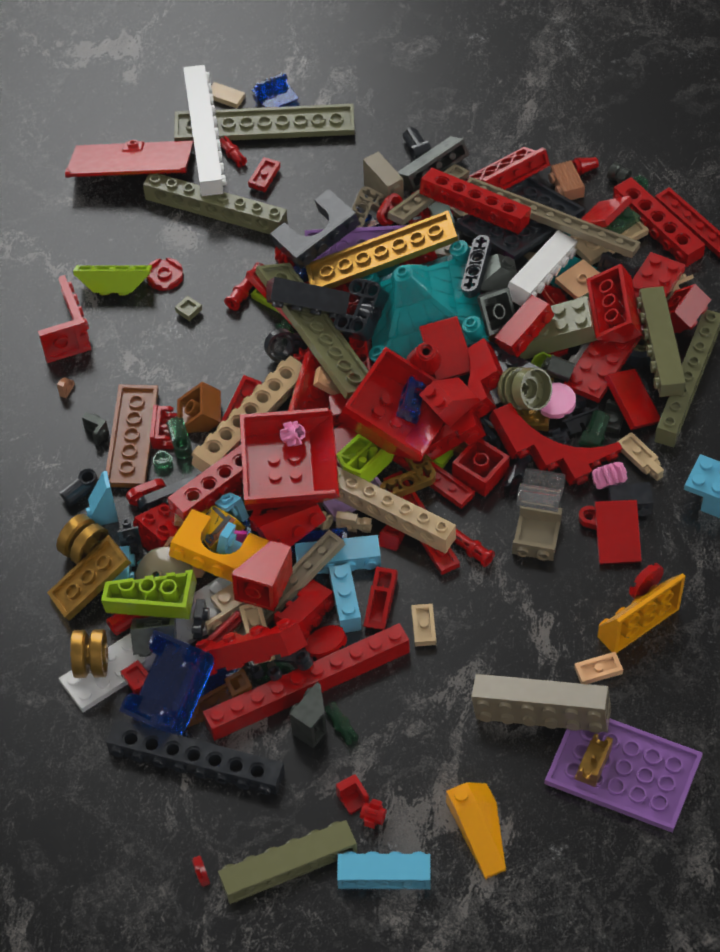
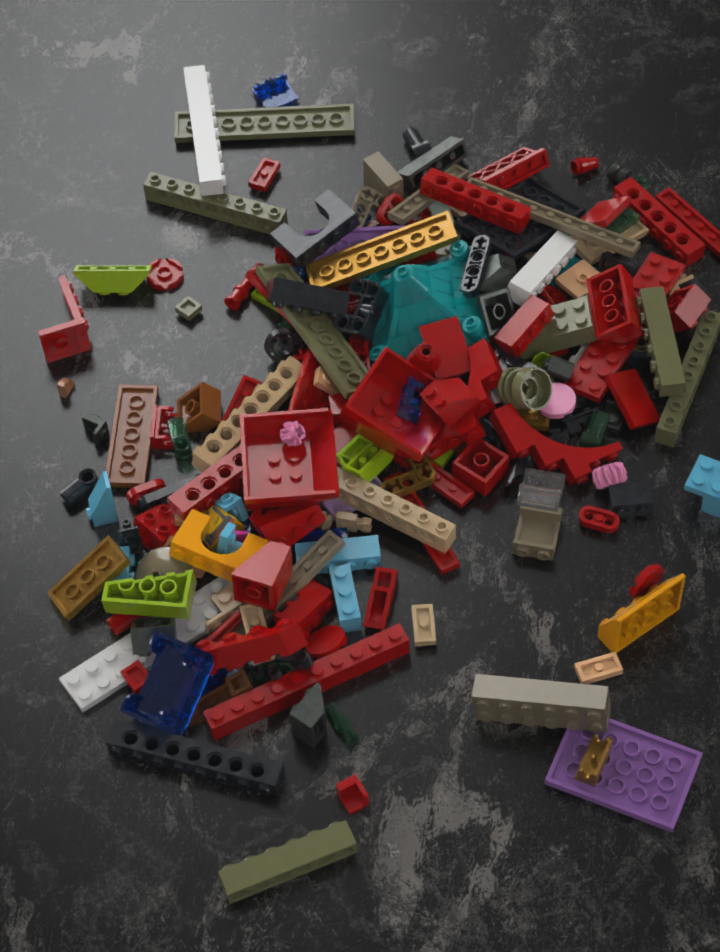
pearl gold wheel [56,514,109,564] -> none
door [65,140,194,178] -> none
pearl gold wheel [71,629,108,678] -> none
clear green plate [152,450,173,470] -> none
black plate [192,599,210,640] -> none
red tile [192,855,210,887] -> none
tan tile [211,82,246,108] -> none
red pin [220,136,247,167] -> none
medium azure brick [337,851,430,889] -> none
red gear [360,799,387,829] -> none
red slope [379,525,405,551] -> none
light orange wedge [446,782,506,879] -> none
red pin [454,529,495,567] -> none
nougat brick [548,160,585,200] -> none
red tile [594,500,642,565] -> none
tan hinge [617,432,664,481] -> none

